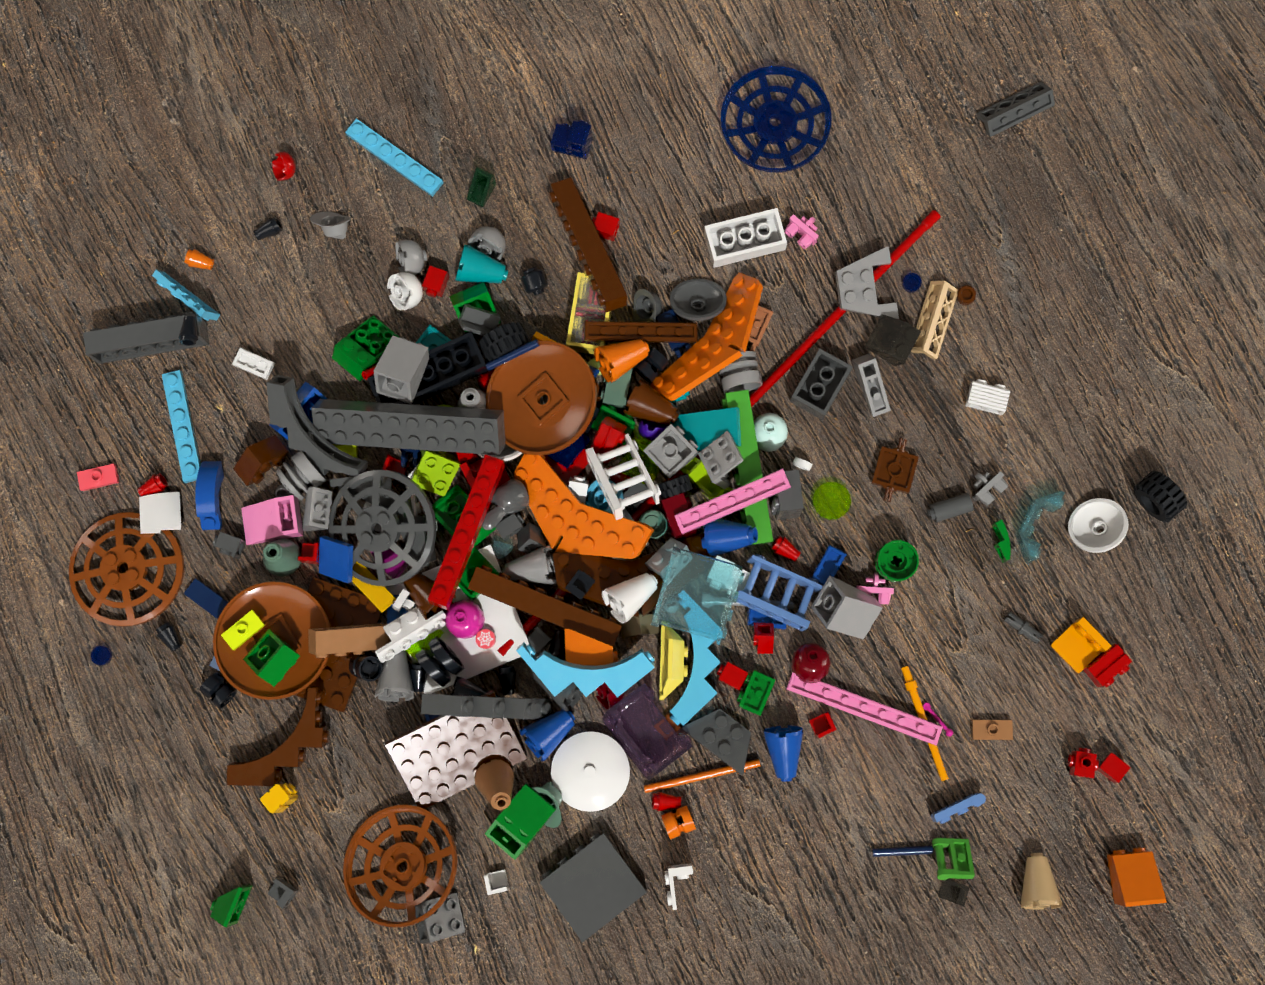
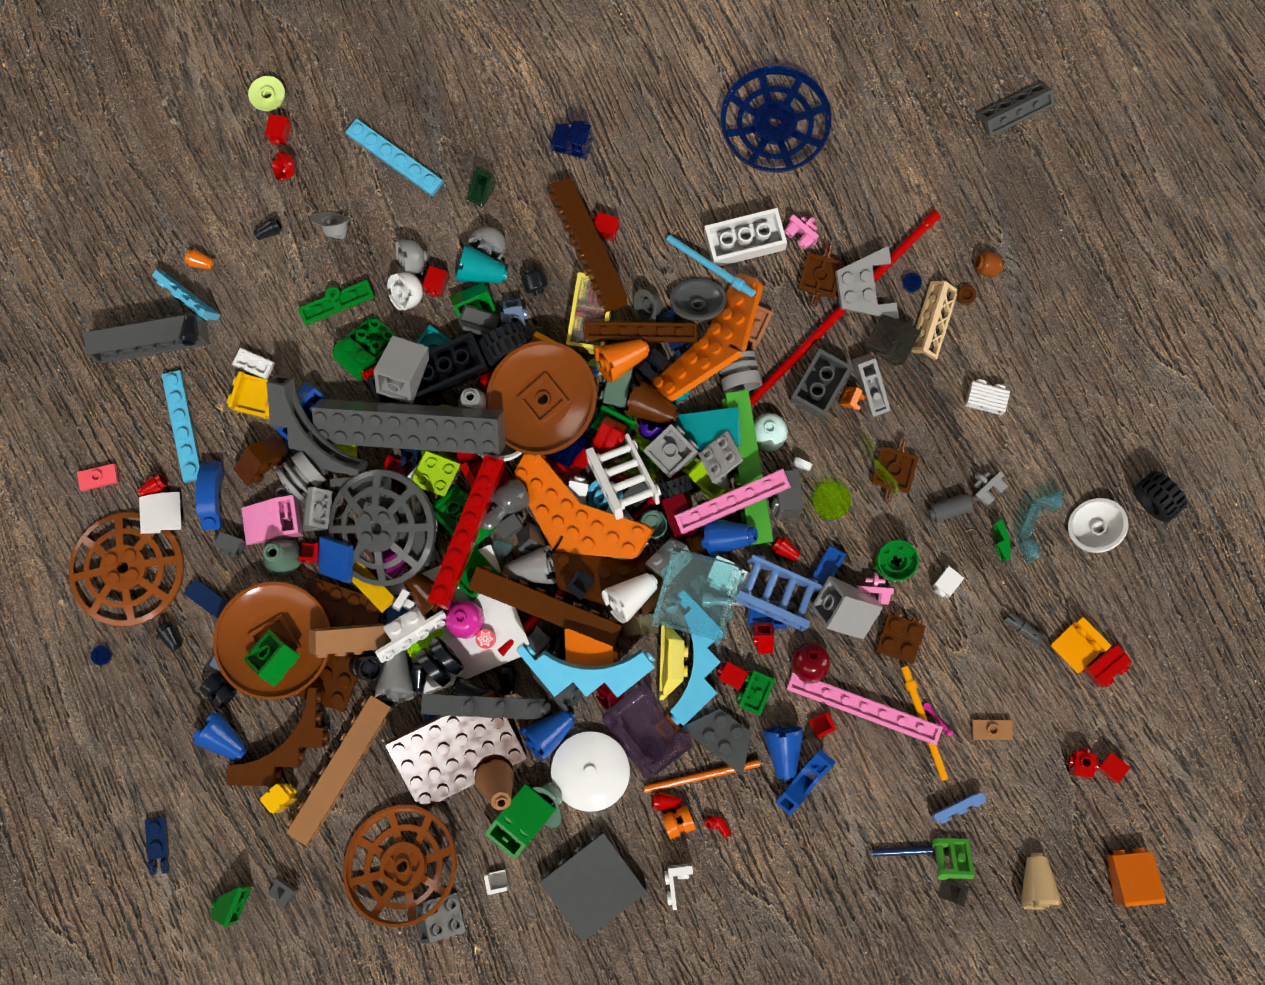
neon yellow plate [221,610,265,651] -> none
dark blue bar [486,339,540,371] -> none
none -> dark blue hinge [145,817,170,875]
none -> blue cone [192,711,248,762]
none -> yellow panel [227,371,270,420]
none -> yellowish green dish [248,76,285,111]
none -> red brick [264,114,292,145]
none -> medium nougat brick [286,695,394,846]
none -> green hinge [298,280,375,327]
none -> sand blue brick [500,298,528,327]
none -> medium azure bar [666,235,756,297]
none -> red arm [704,816,732,838]
none -> blue arch [775,749,835,816]
none -> reddish brown plate [798,245,844,307]
none -> orange tile [839,387,865,410]
none -> clear neon green piece [874,459,899,495]
none -> reddish brown plate [875,612,926,664]
none -> white brick [932,566,964,598]
none -> dark orange head [974,251,1004,278]

